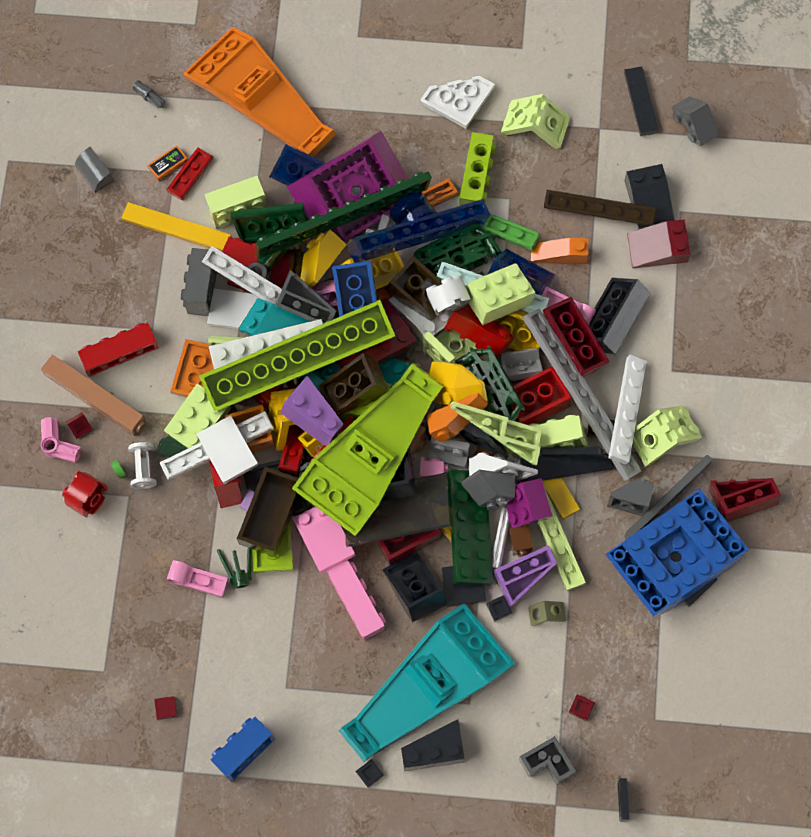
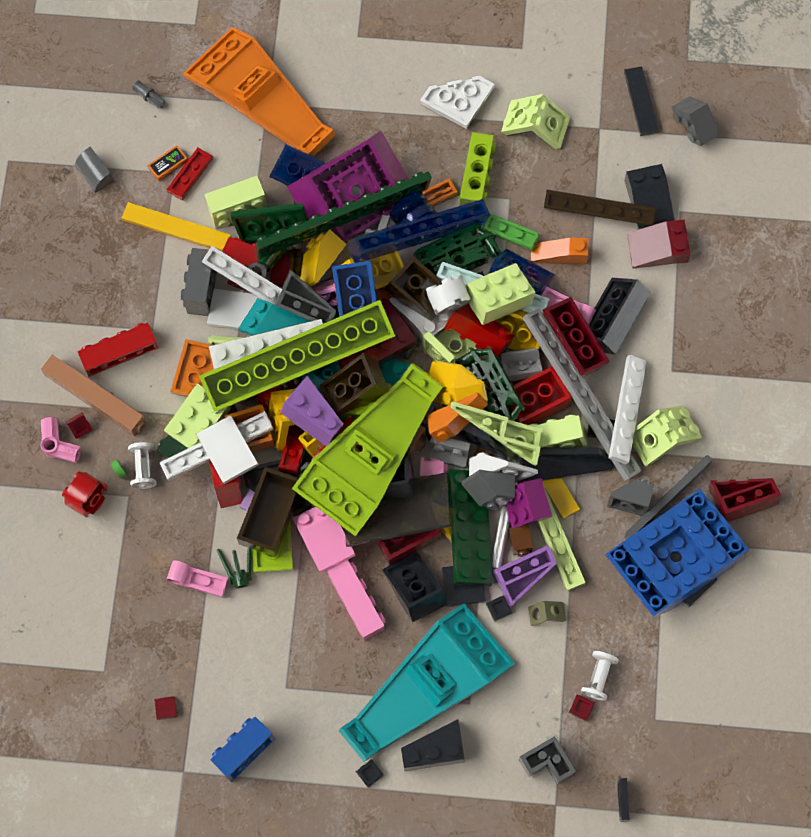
none -> white hose [581,651,619,701]

